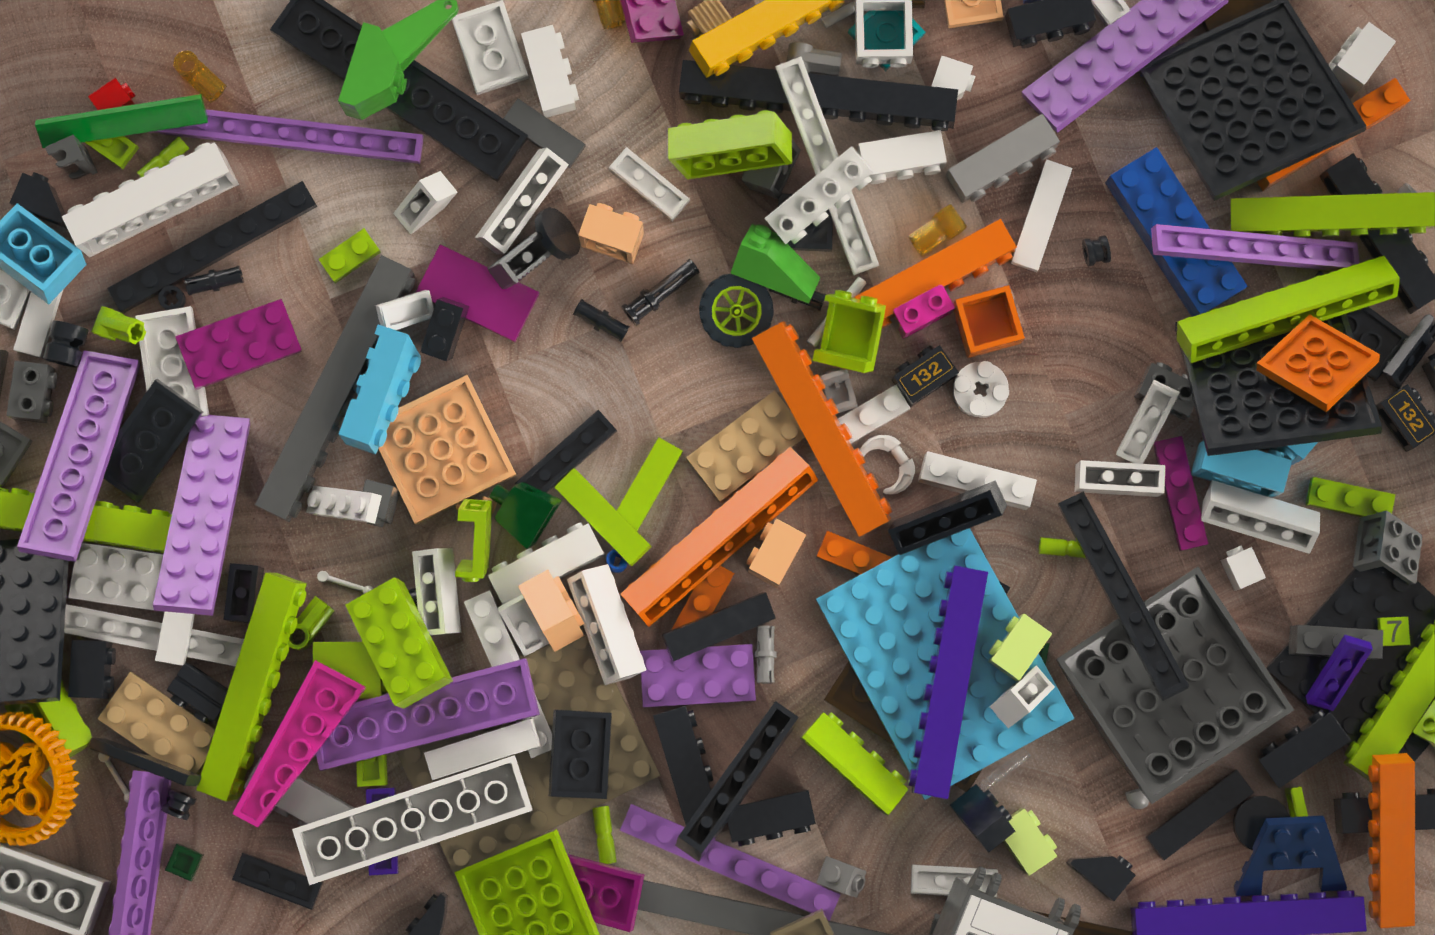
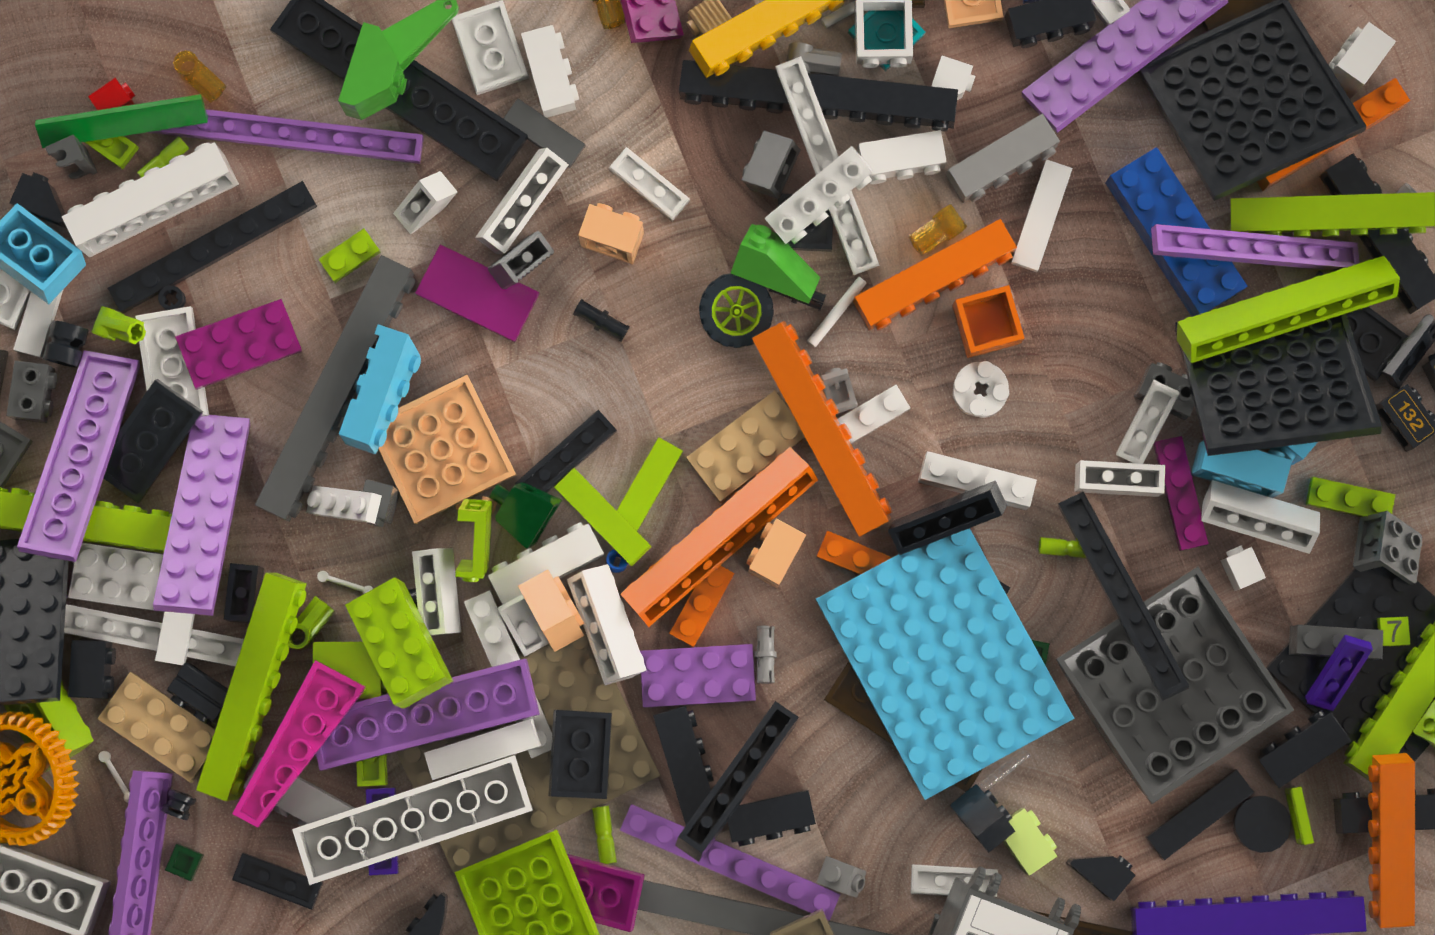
black tile [88,738,202,786] -> none
black pin [184,266,244,296] -> none
white tile [375,290,434,330] -> none
black brick [420,297,469,361] -> none
black tile [535,207,580,260] -> none
black pin [621,259,700,326] -> none
black tile [662,592,776,661] -> none
lime brick [668,110,792,180] -> none
lime slope [800,712,909,815] -> none
lime panel [812,290,886,373] -> none
white piece [860,435,915,495] -> none
black brick [892,345,959,407] -> none
dark pink bracket [893,285,955,339] -> none
dark purple brick [908,566,988,799] -> none
yellowish green brick [988,614,1052,681] -> none
white slope [990,665,1055,729] -> none
black wheel [1082,235,1111,267] -> none
light grey hinge [1125,788,1149,809] -> none
dark blue wing [1234,815,1347,896] -> none
orange plate [1256,314,1380,412] -> none

